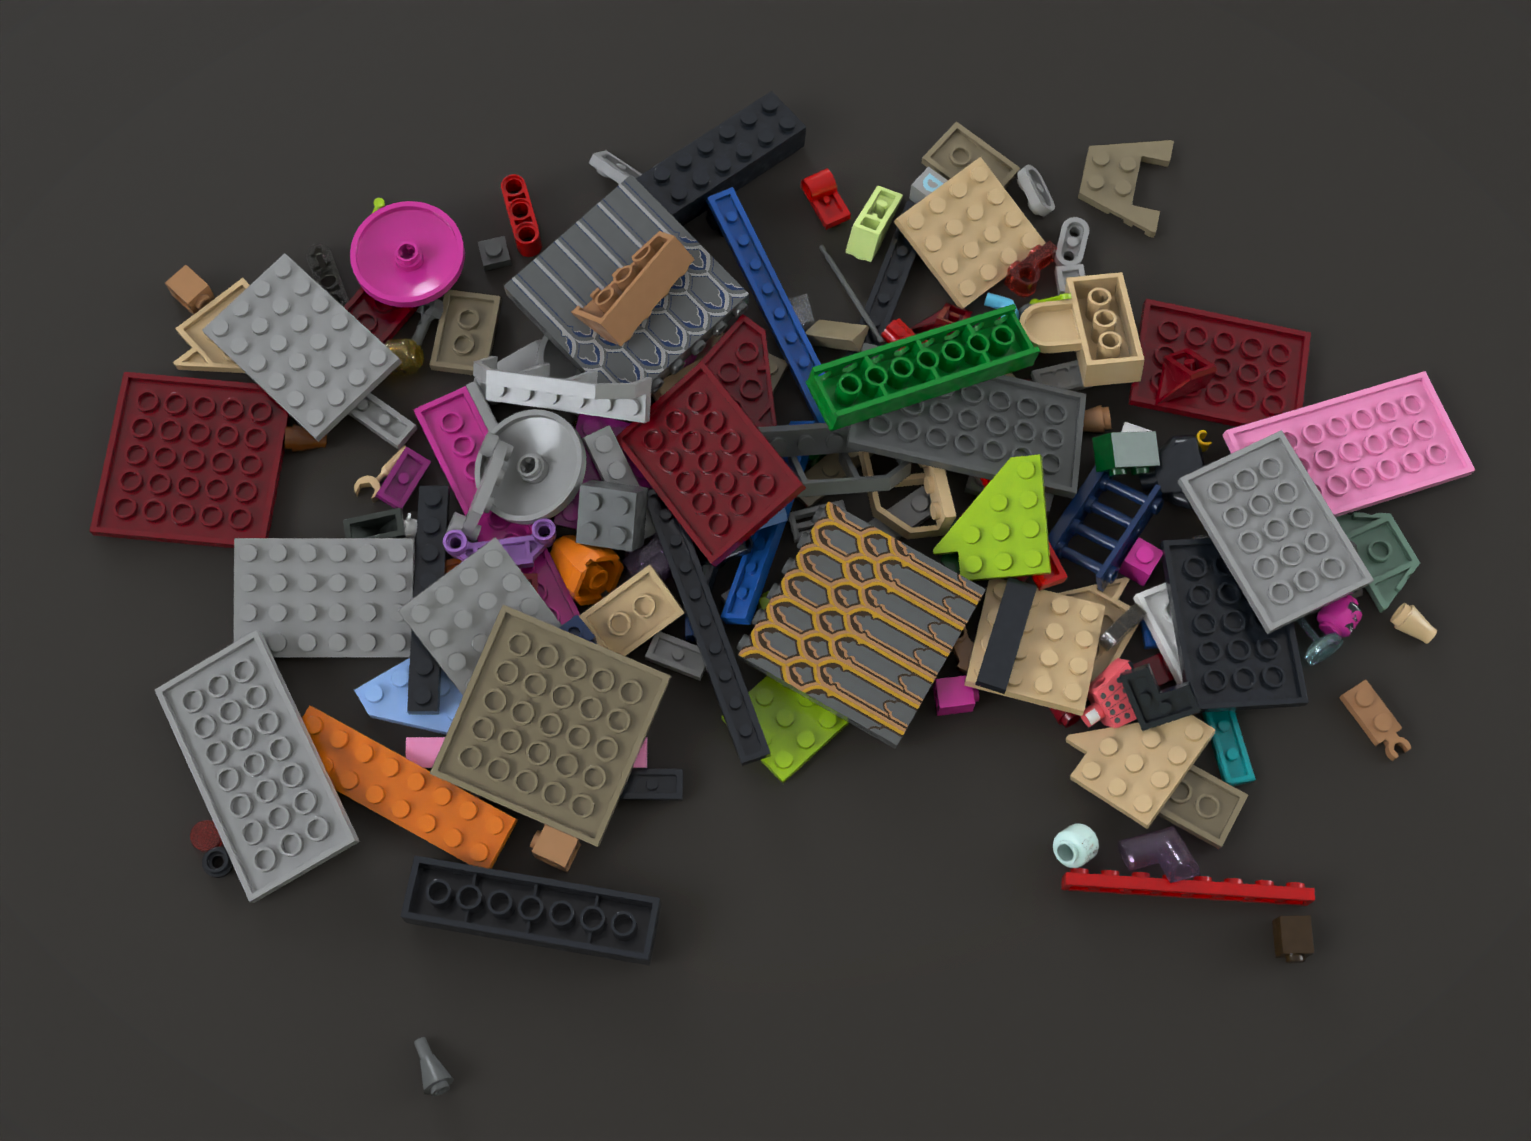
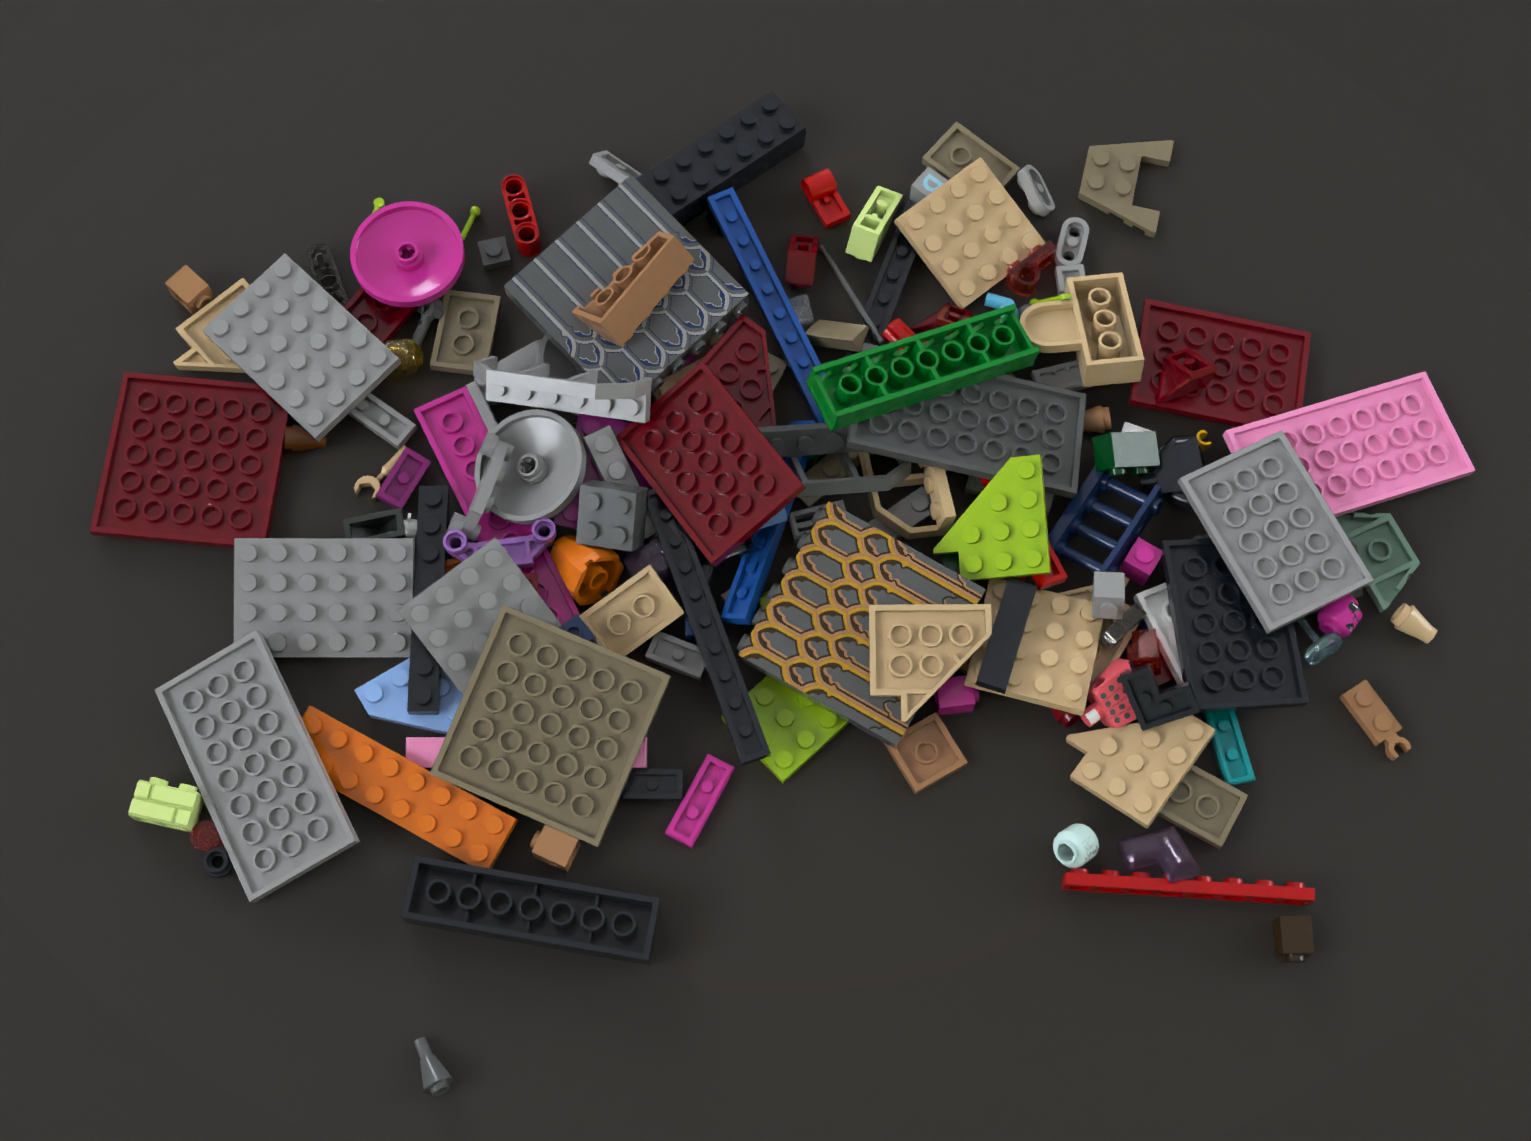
none -> yellowish green brick [128,777,204,833]
none -> lime hinge [461,206,481,242]
none -> dark pink tile [665,754,735,849]
none -> dark red slope [785,234,819,288]
none -> tan wing [869,604,992,723]
none -> medium nougat tile [884,712,968,795]
none -> light grey brick [1092,571,1125,619]
none -> clear red brick [1127,629,1161,676]

